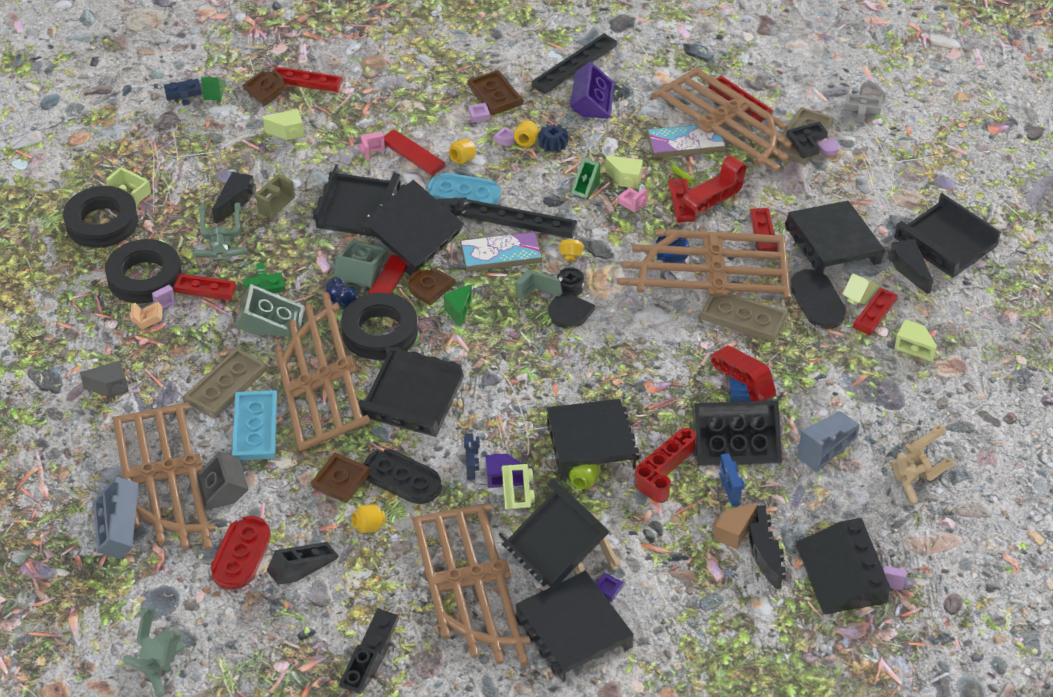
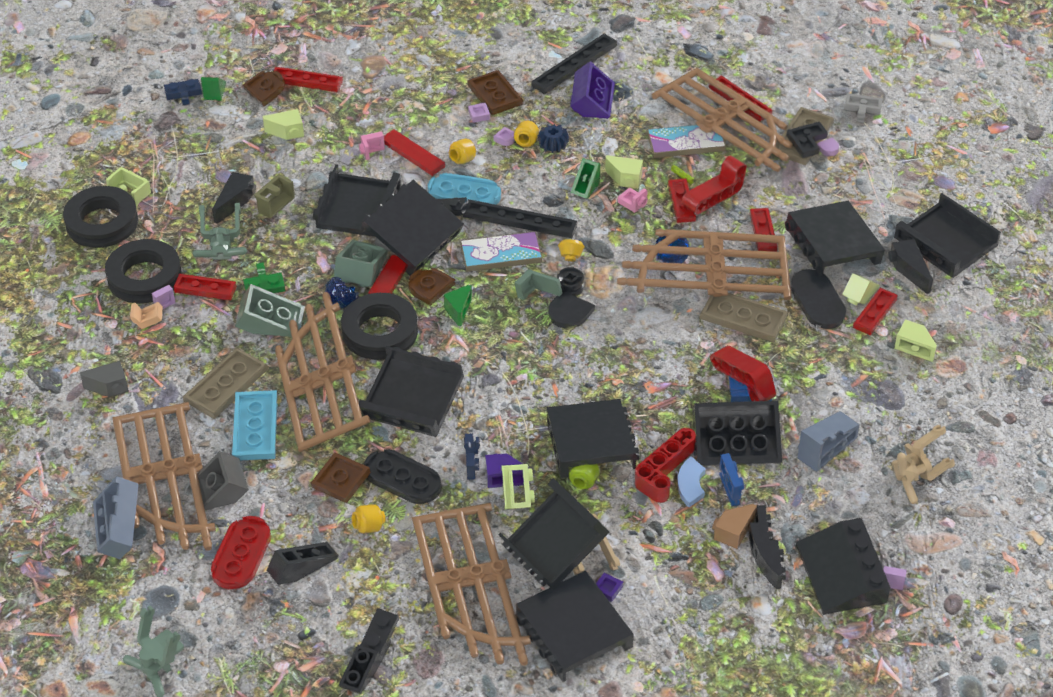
none -> light blue tile [677,457,706,507]

